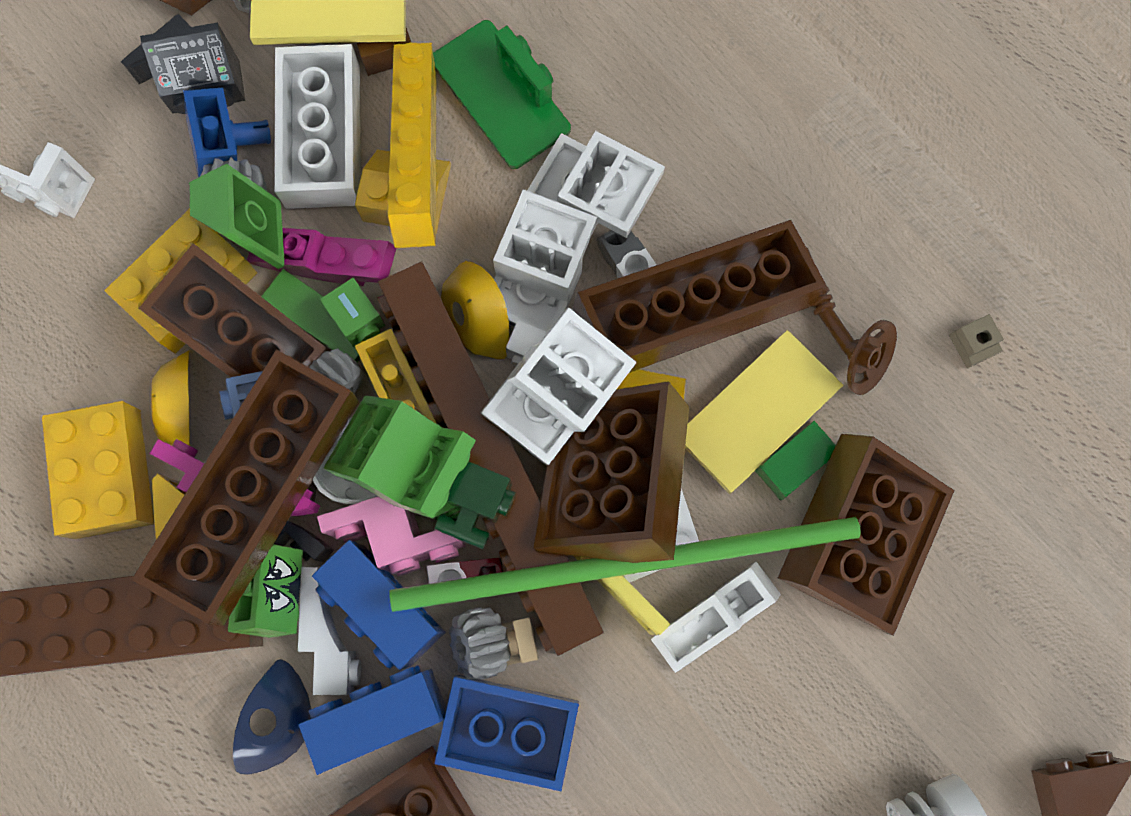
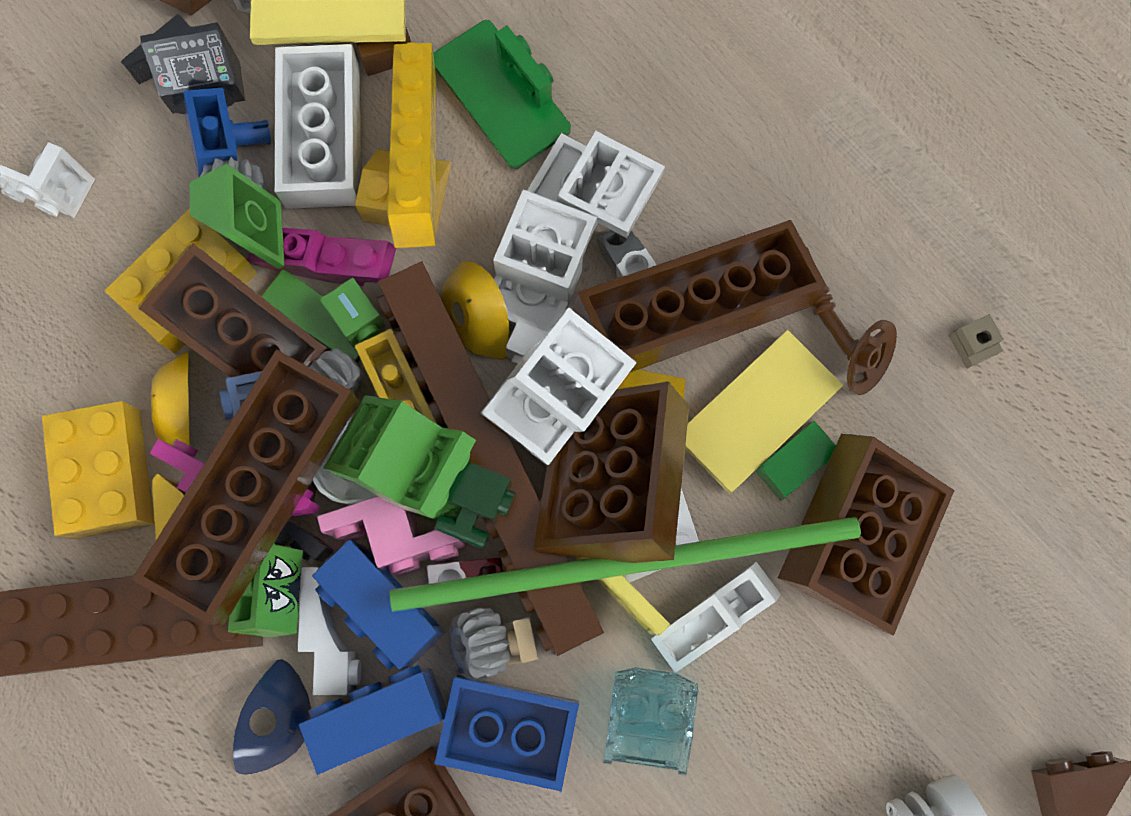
none -> clear light blue slope [603,667,698,775]

